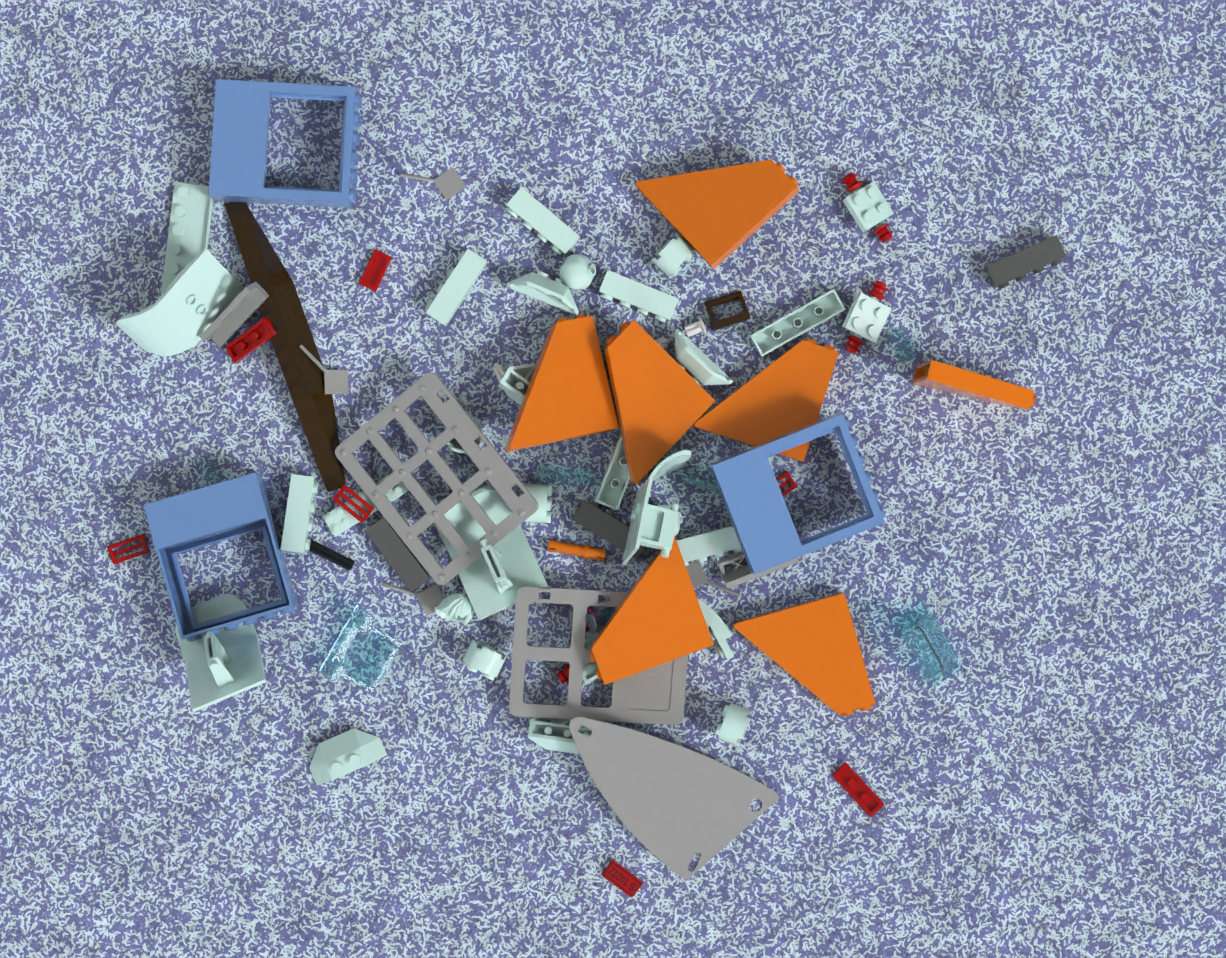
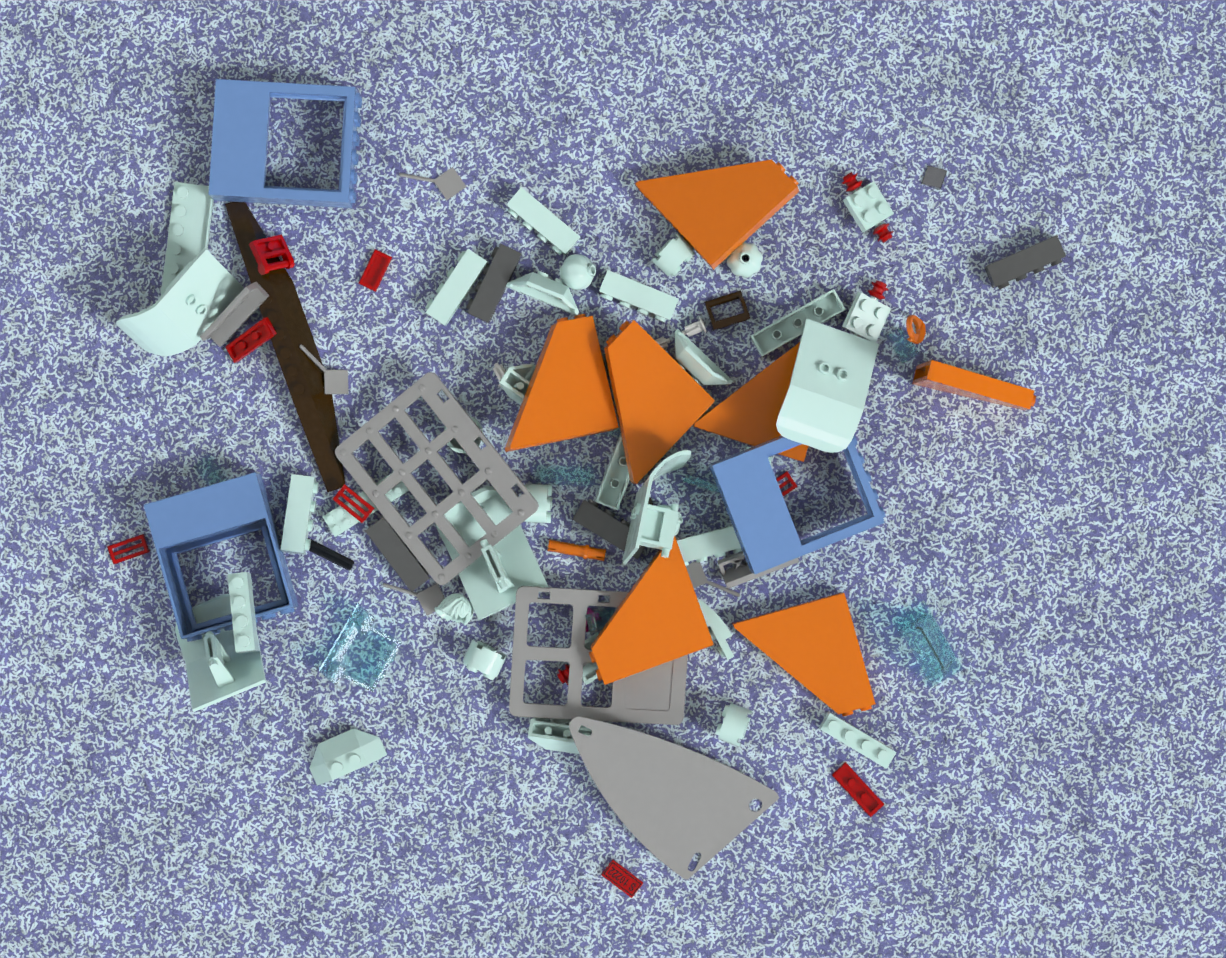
none -> light aqua brick [227,572,259,653]
none -> red plate [249,234,295,275]
none -> dark grey brick [466,244,522,324]
none -> light aqua plant [727,242,763,278]
none -> light aqua door [776,319,879,453]
none -> light aqua brick [819,711,896,769]
none -> orange piece [906,315,926,344]
none -> slope [921,166,947,190]

